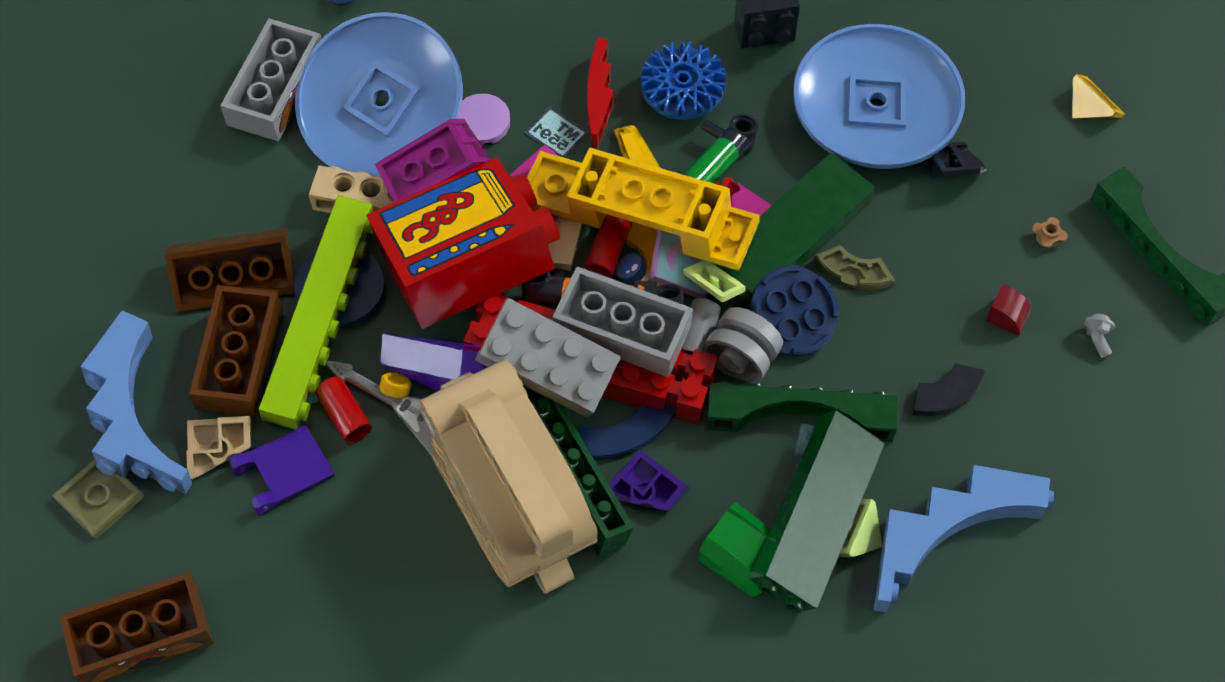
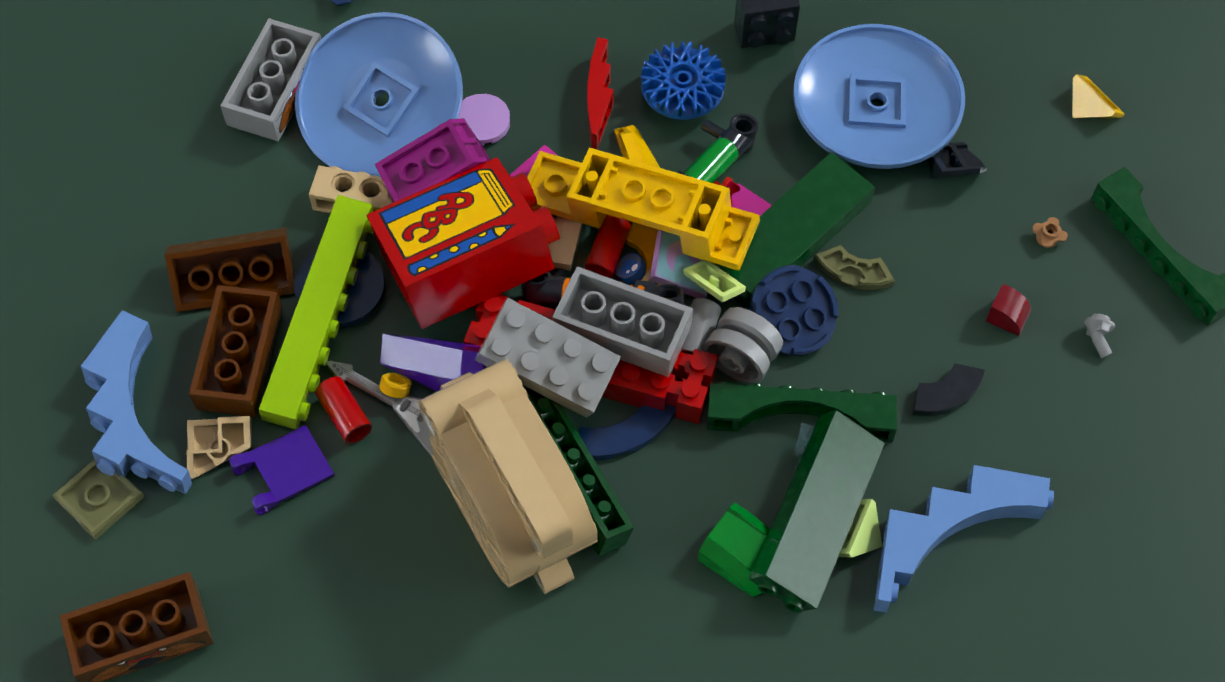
clear light blue sticker [524,106,589,158] -> none
dark purple slope [609,449,690,511] -> none

